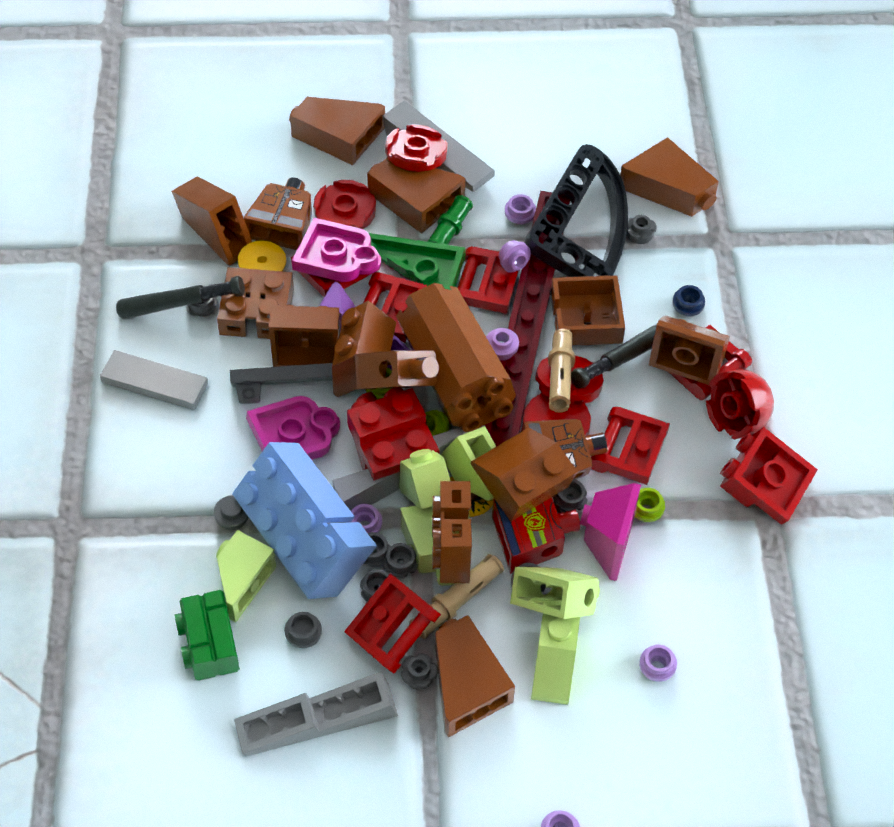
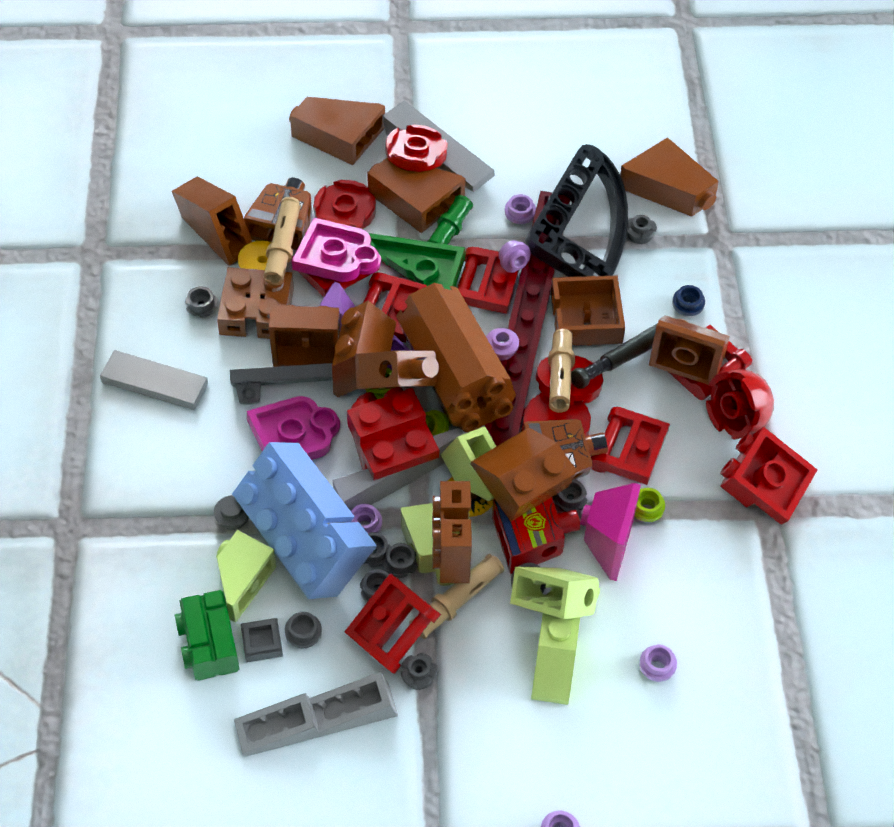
pearl dark grey piece [116,276,245,319] -> none
yellowish green slope [399,449,450,510] -> none
dark orange slope [435,615,515,738] -> none
none -> dark grey tile [240,618,283,663]
none -> tan pin [263,197,301,286]

